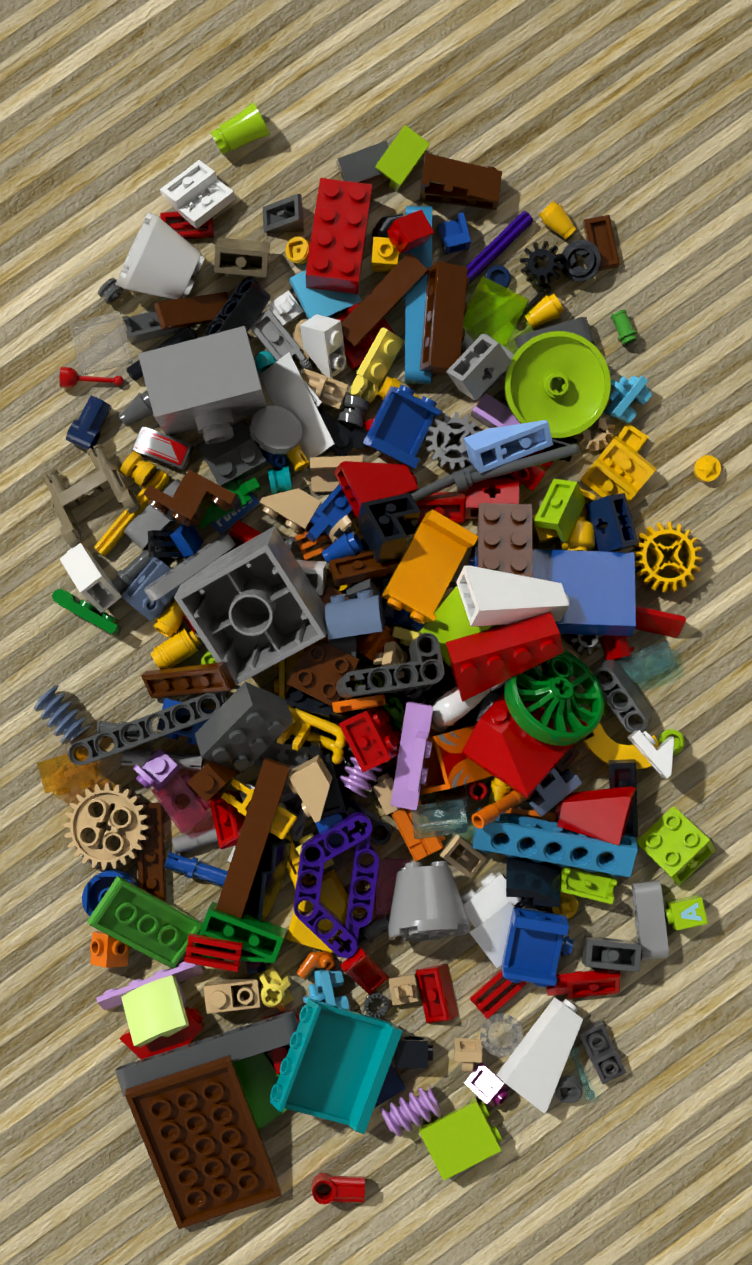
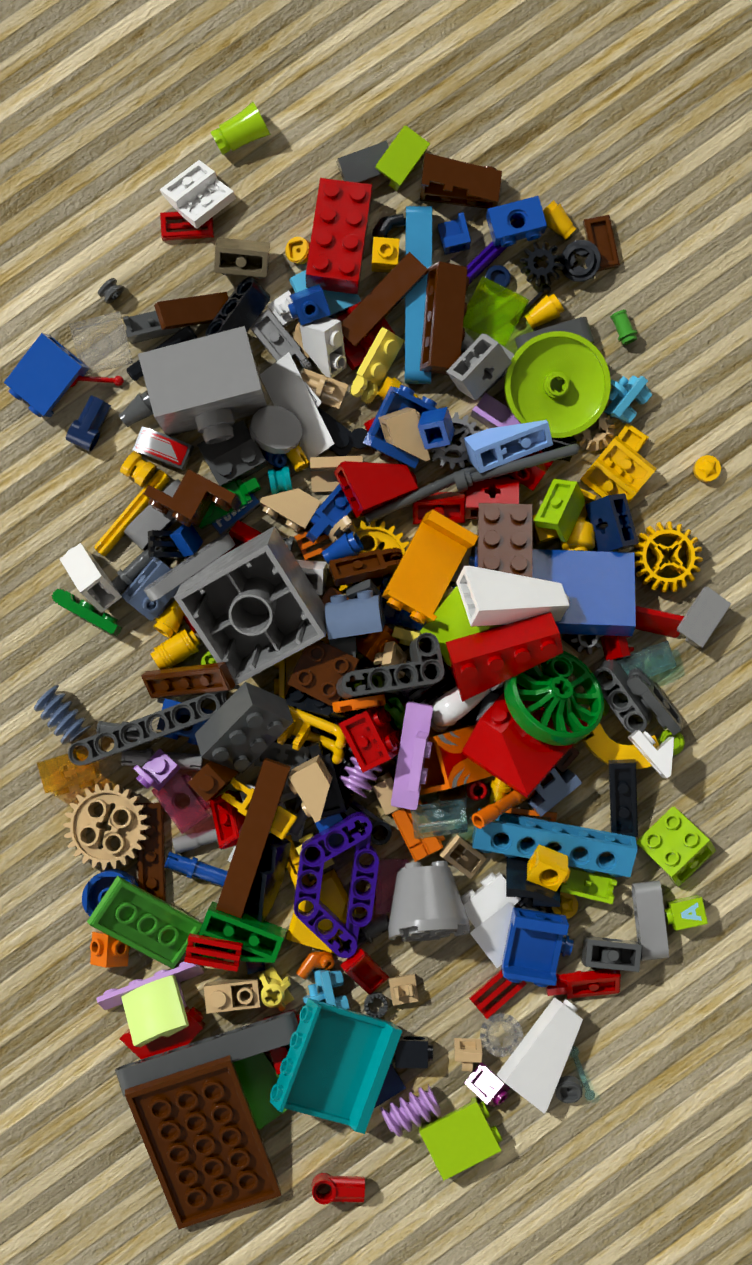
dark tan connector [42,444,141,548] -> none
white cone [115,212,205,299] -> none
teal hinge [255,351,277,373] -> none
dark grey slope [263,194,304,233] -> none
dark grey wheel [338,395,370,428] -> none
black brick [357,493,421,563] -> none
red brick [387,209,434,254] -> none
red slope [415,964,458,1023] -> none
red slope [555,786,636,846] -> none
flat silver slope [578,1019,627,1084] -> none
none -> blue panel [4,333,89,417]
none -> blue brick [288,284,331,326]
none -> tan slope [378,407,431,461]
none -> blue brick [418,407,455,450]
none -> blue brick [486,196,547,247]
none -> yellow brick [527,844,571,892]
none -> dark grey hinge [627,667,682,735]
none -> light grey panel [677,587,731,648]

